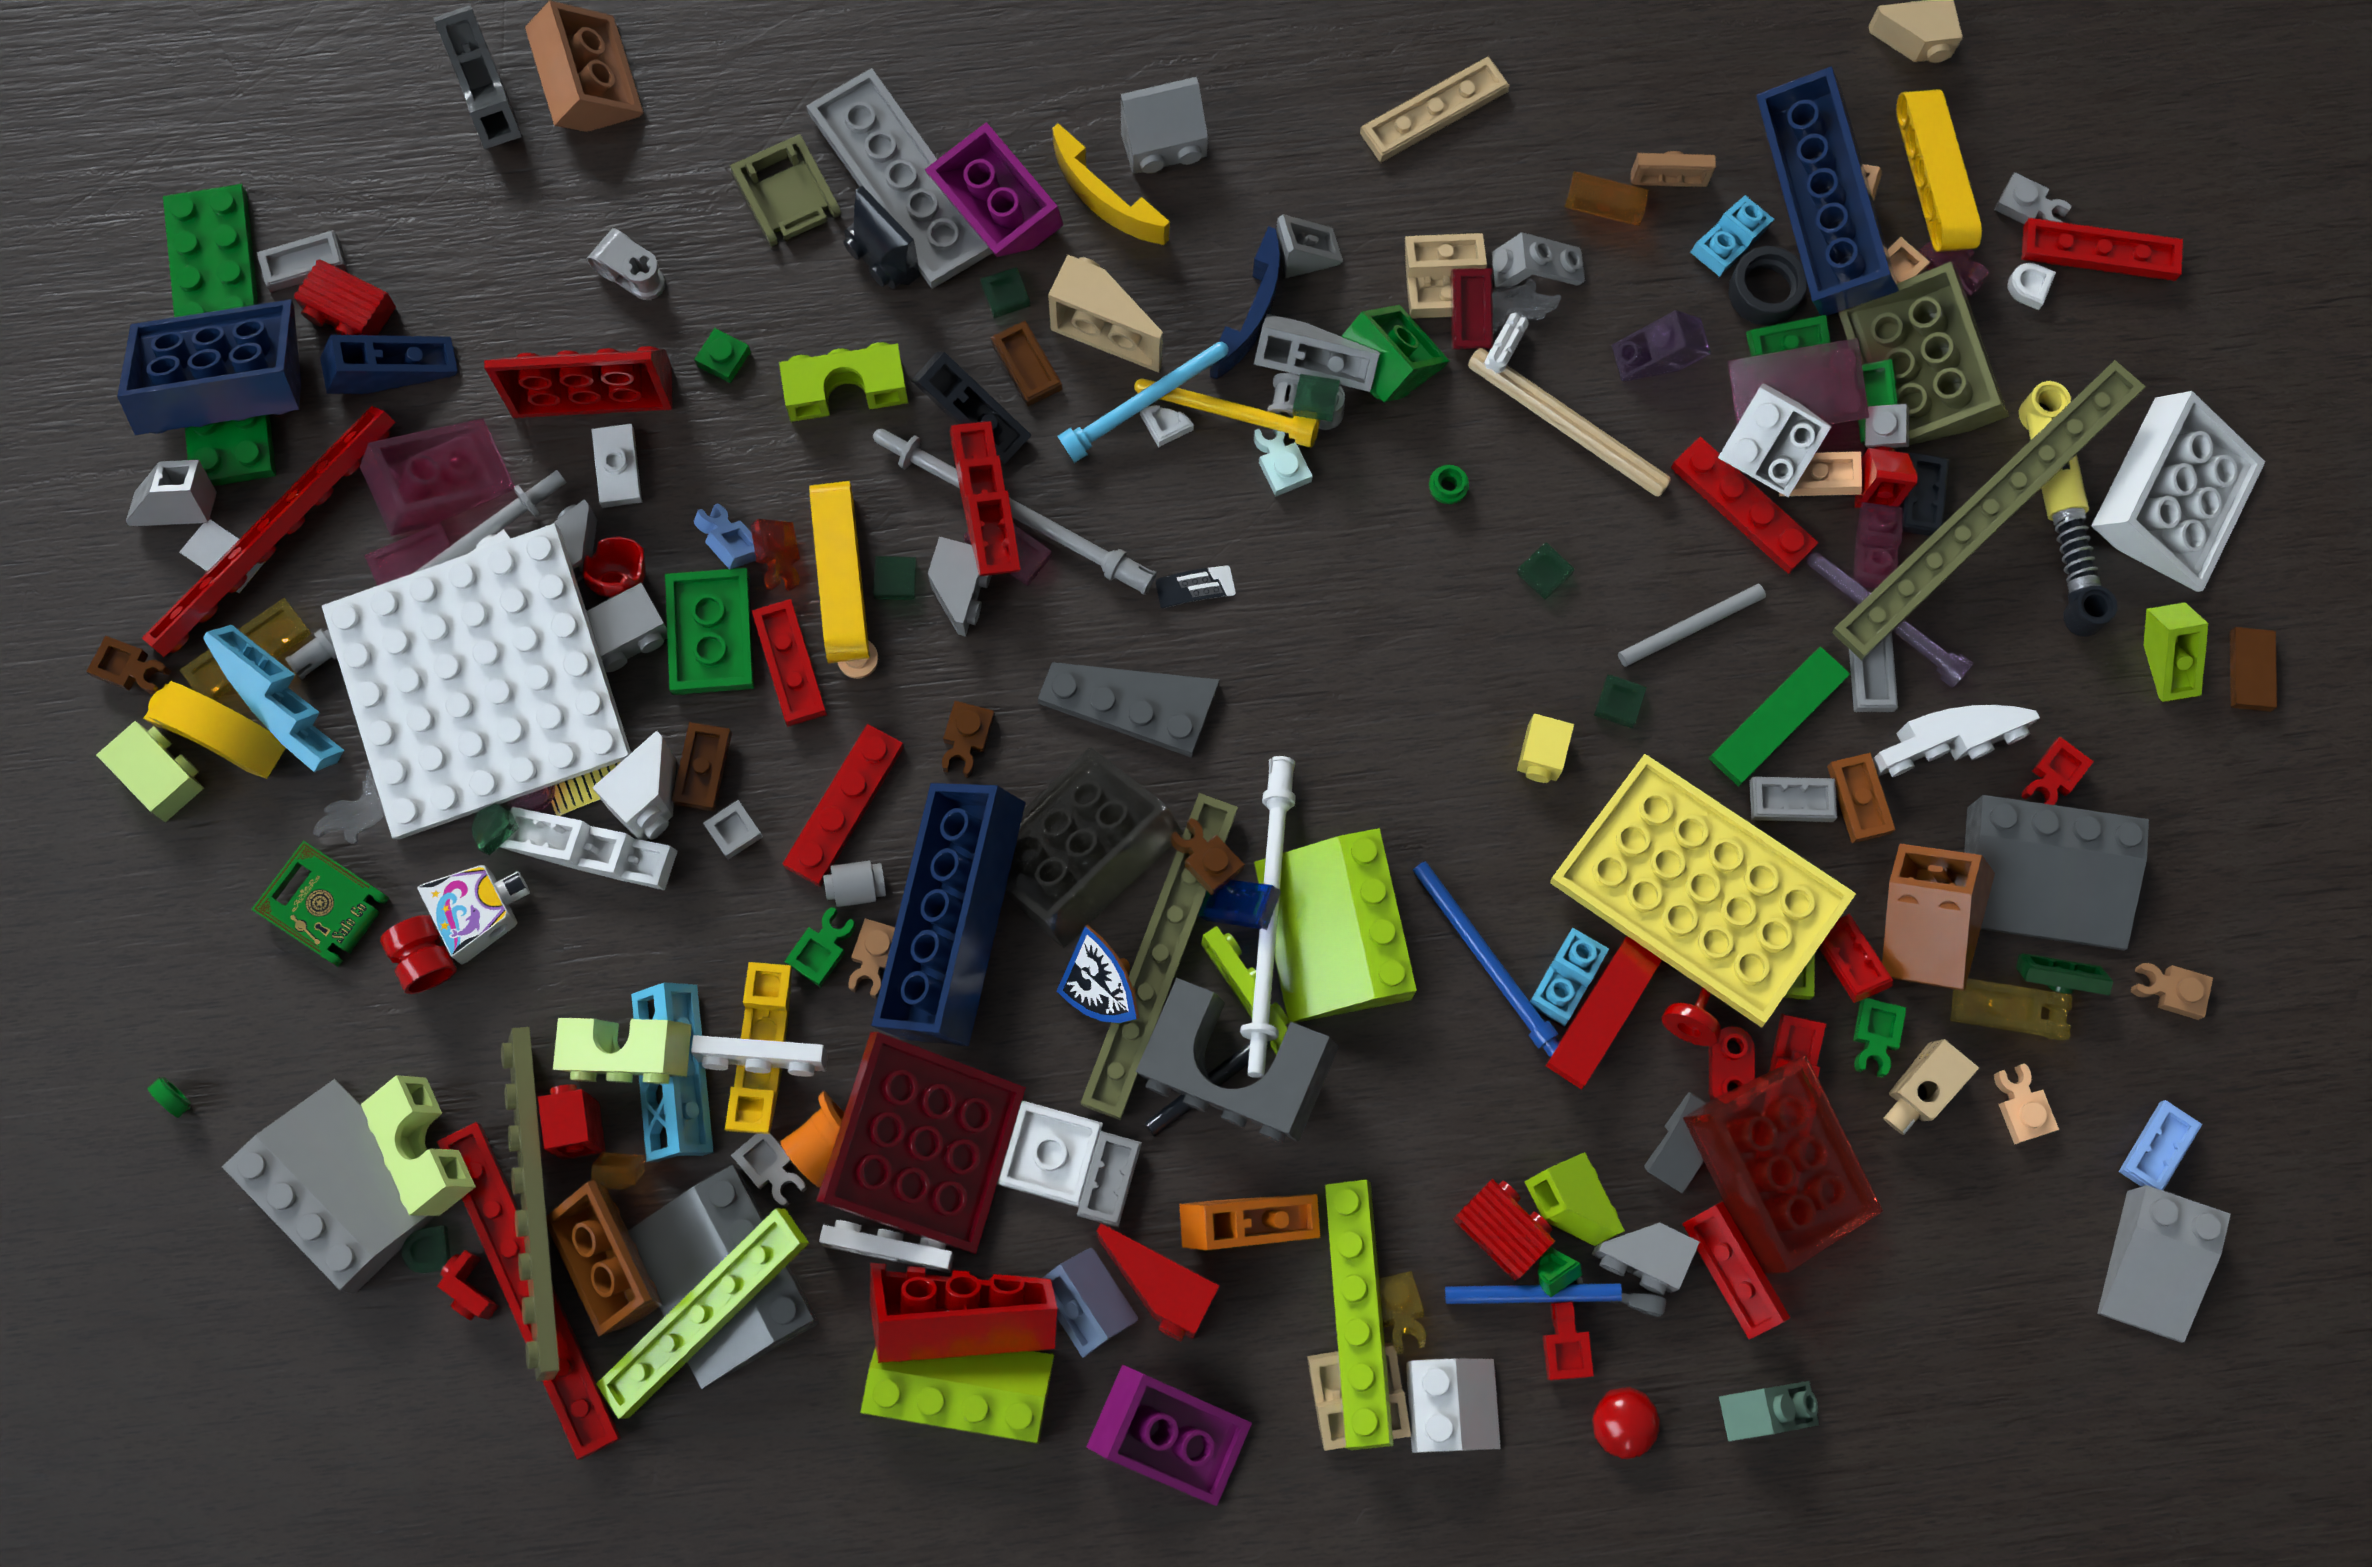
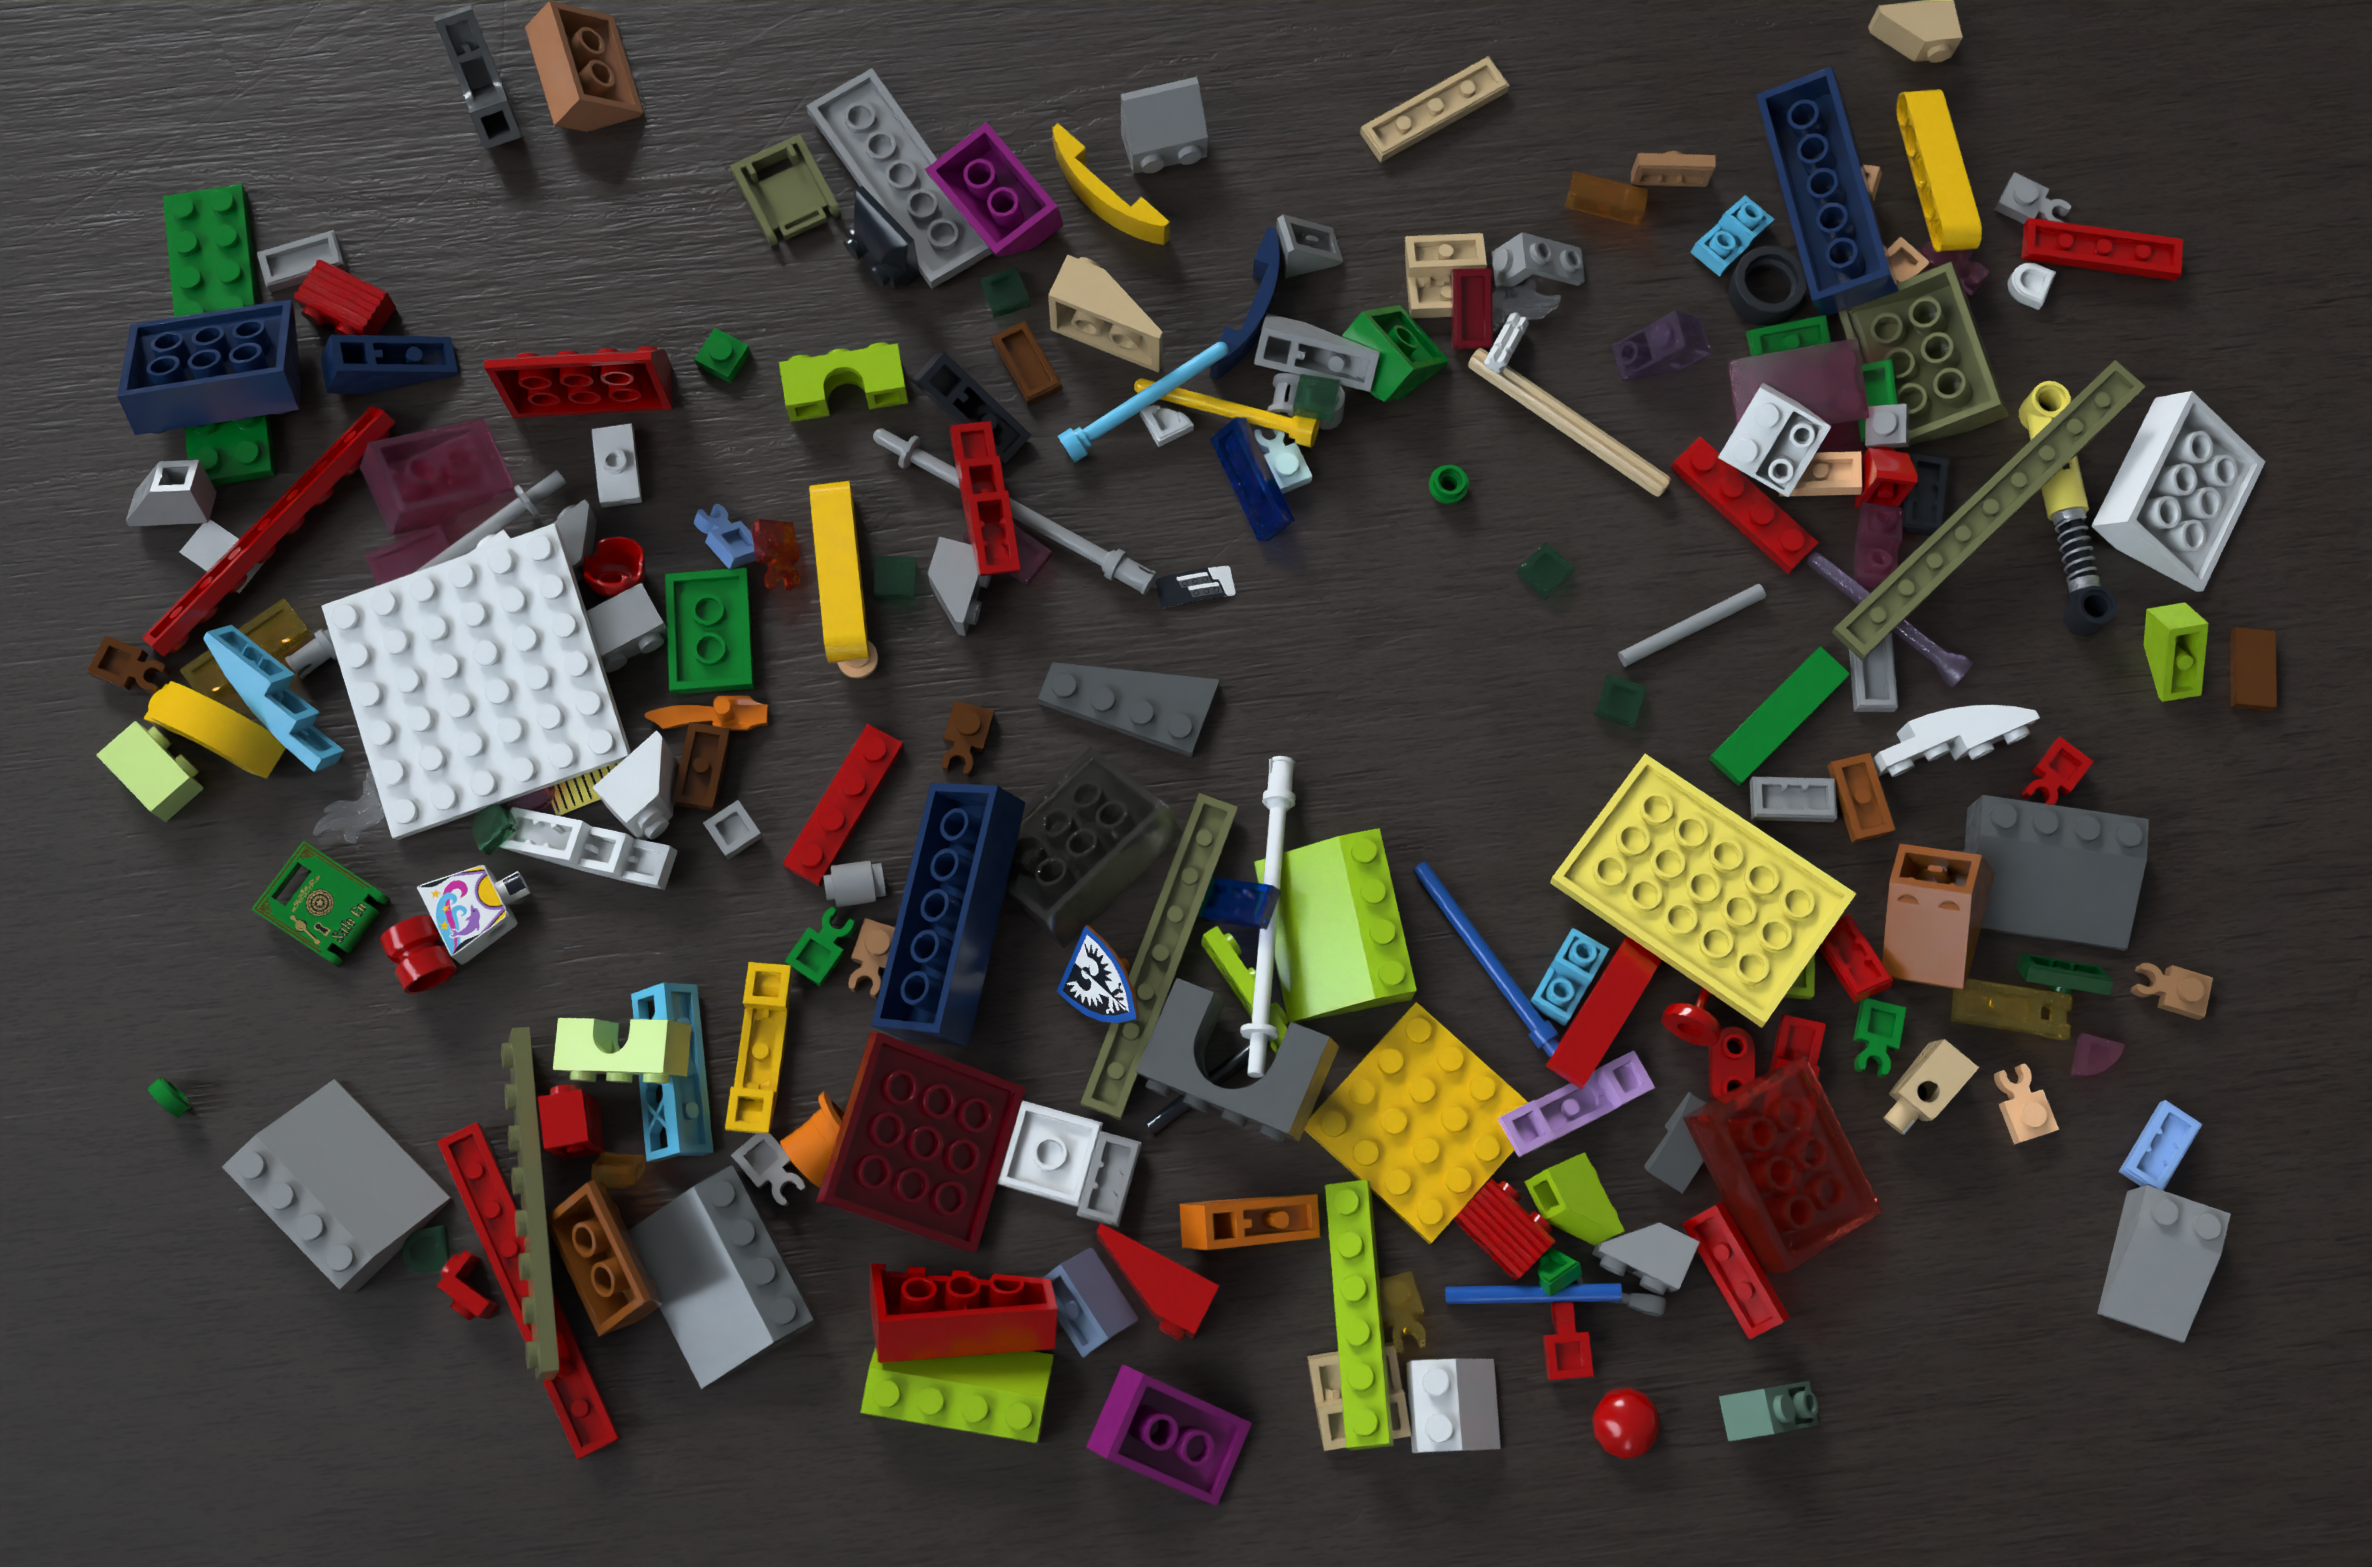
yellowish green arch [361,1075,475,1216] -> none
light grey piece [587,228,666,300] -> none
lime plate [596,1208,809,1419] -> none
white plate [691,1035,828,1077] -> none
red plate [752,599,827,727] -> none
white plate [819,1220,954,1273] -> none
reddish brown plate [1170,818,1245,896] -> none
light yellow brick [1517,714,1574,783] -> none
none -> orange piece [645,696,769,731]
none -> clear blue plate [1210,417,1295,542]
none -> yellow plate [1304,1002,1528,1245]
none -> lavender slope [1498,1050,1655,1157]
none -> clear pink tile [2071,1033,2125,1077]

